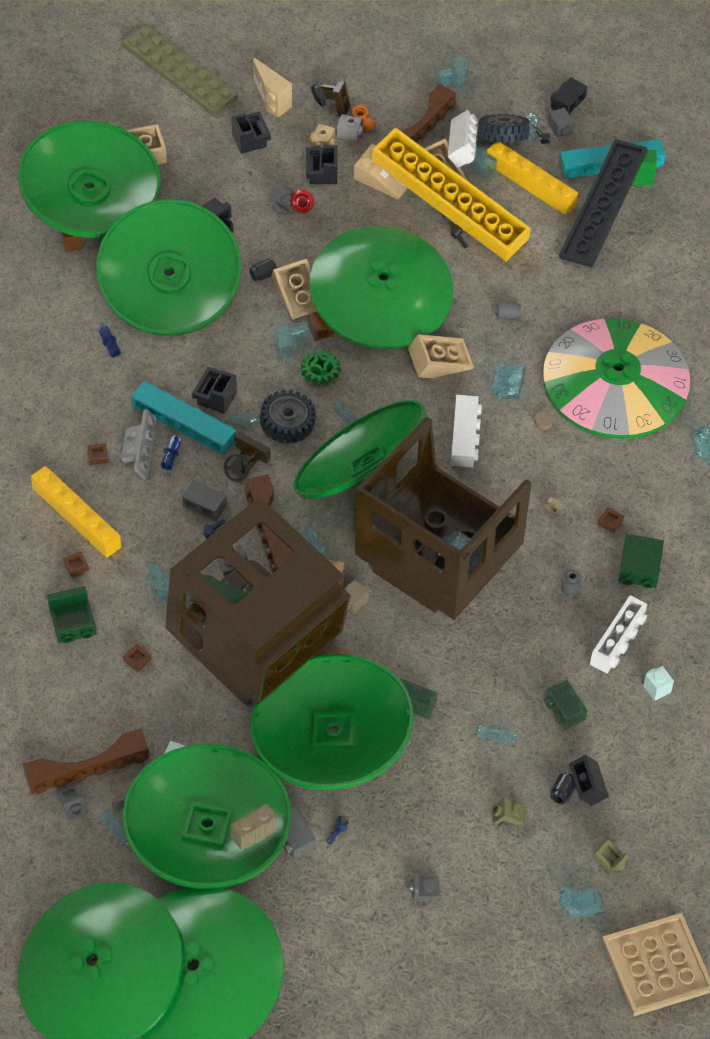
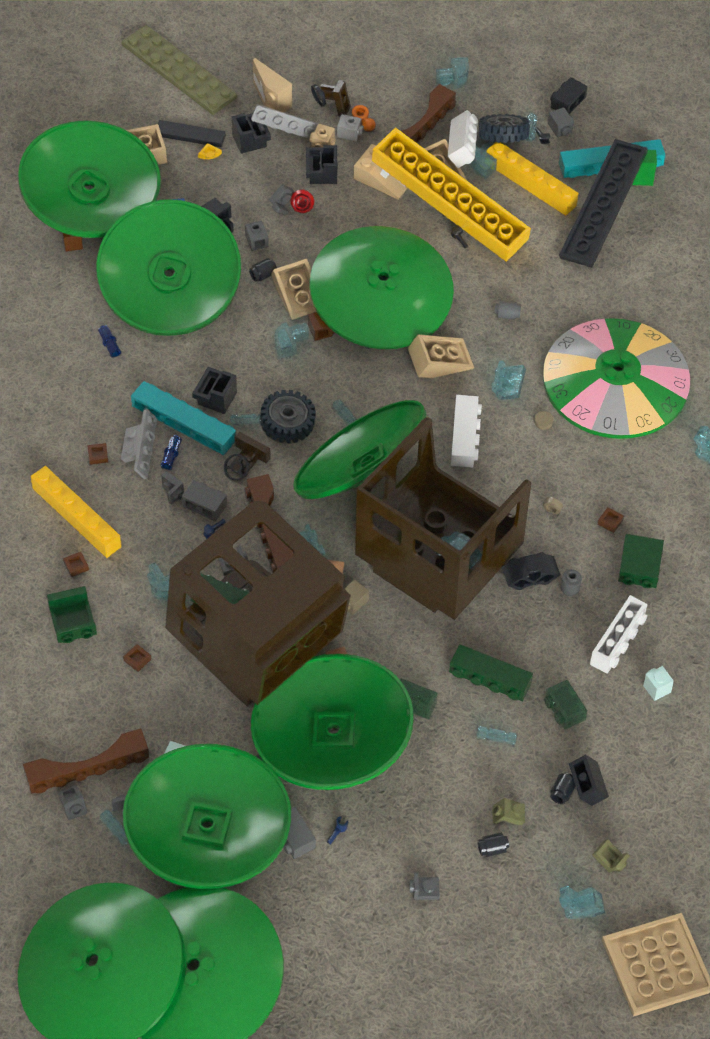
dark tan brick [230,804,277,850] -> none
green gear [301,349,341,386] -> none
none -> black tile [158,120,226,148]
none -> dark grey bracket [161,471,184,504]
none -> yellow tile [198,143,222,159]
none -> dark grey brick [245,221,268,251]
none -> light grey bracket [251,104,319,139]
none -> dark green brick [449,644,533,702]
none -> black brick [477,832,509,857]
none -> black brick [502,552,561,590]

